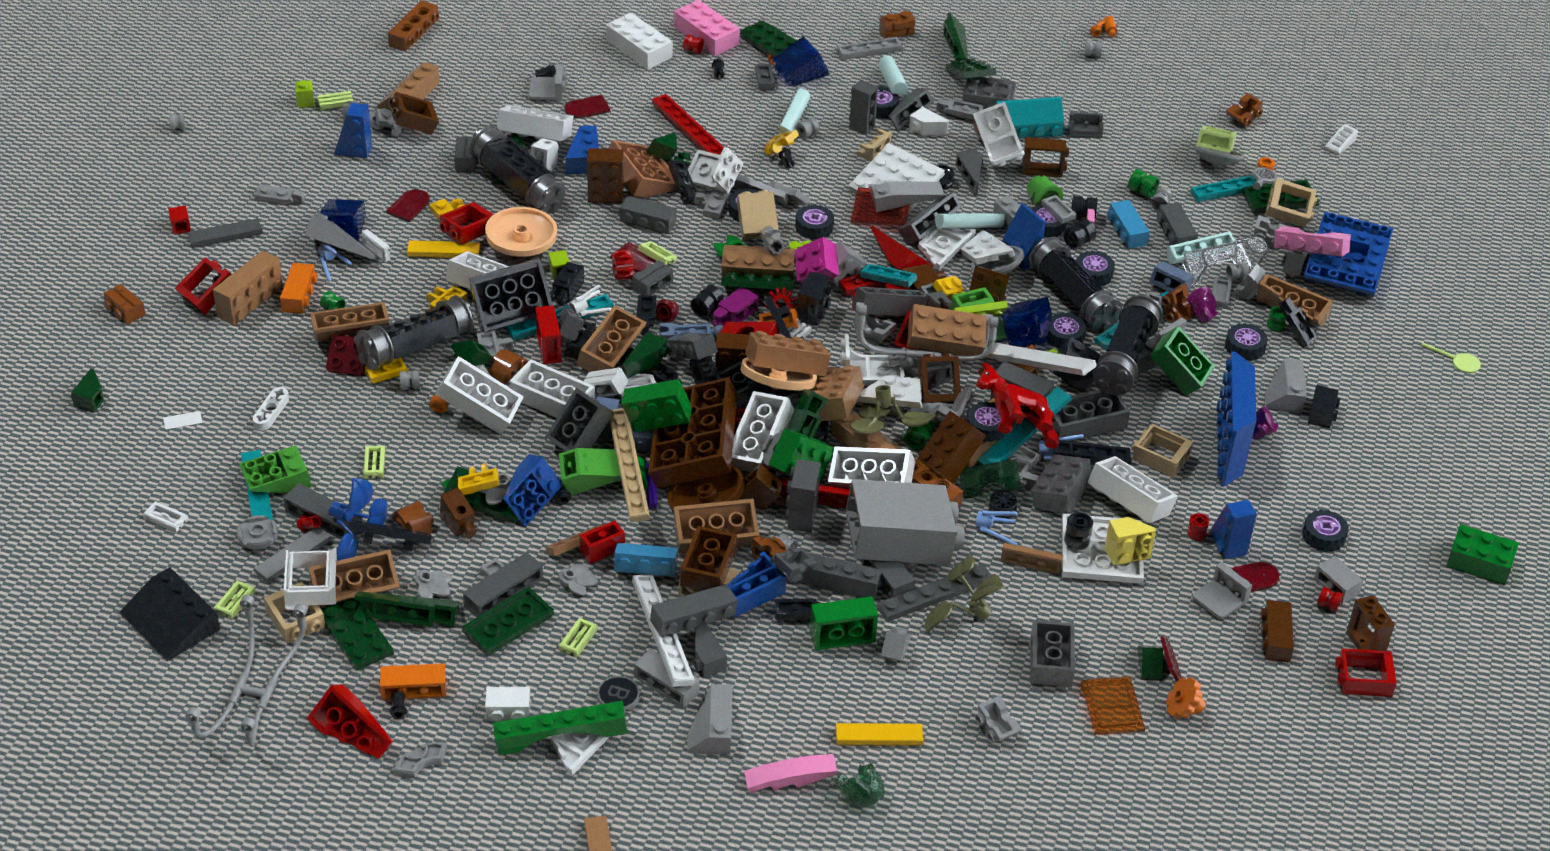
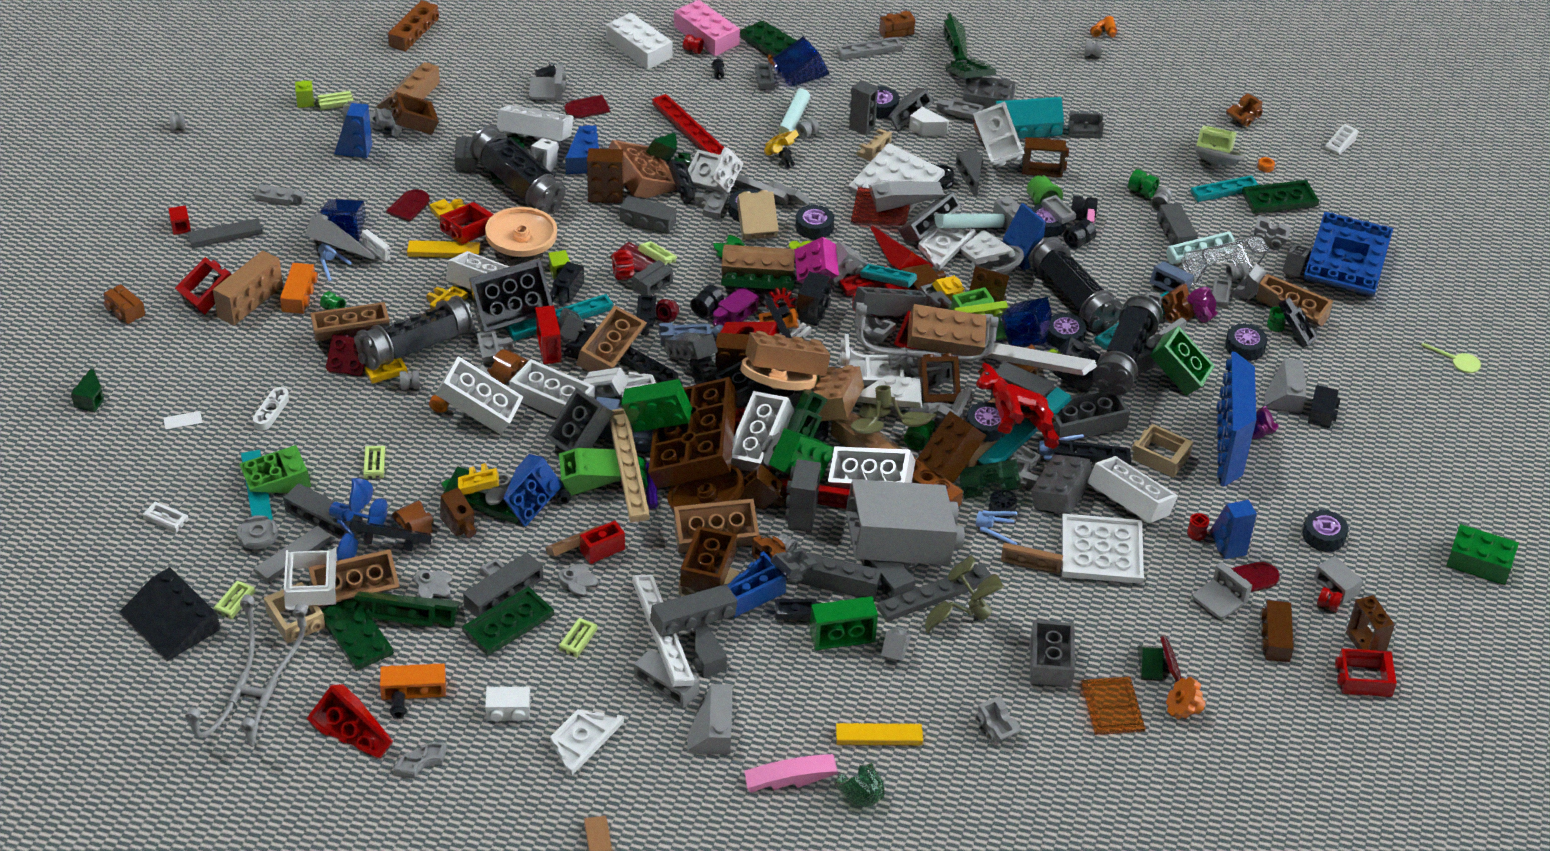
red pin [296,515,322,532] -> none
dark green slope [450,340,492,366] -> none
green arch [493,701,628,756] -> none
white plant [569,285,612,317] -> none
black tile [597,676,640,711] -> none
dark azure brick [614,543,678,577] -> none
dark green slope [623,332,669,379] -> none
light grey piece [760,226,785,254] -> none
light aqua brick [878,56,909,95] -> none
black wheel [1064,512,1093,550] -> none
black wheel [1076,251,1115,286] -> none
light yellow slope [1104,517,1156,565] -> none
dark azure brick [1107,200,1150,249] -> none
light grey piece [1252,167,1278,190] -> none
tan window [1265,178,1317,227] -> none
bright pink arch [1274,226,1350,257] -> none

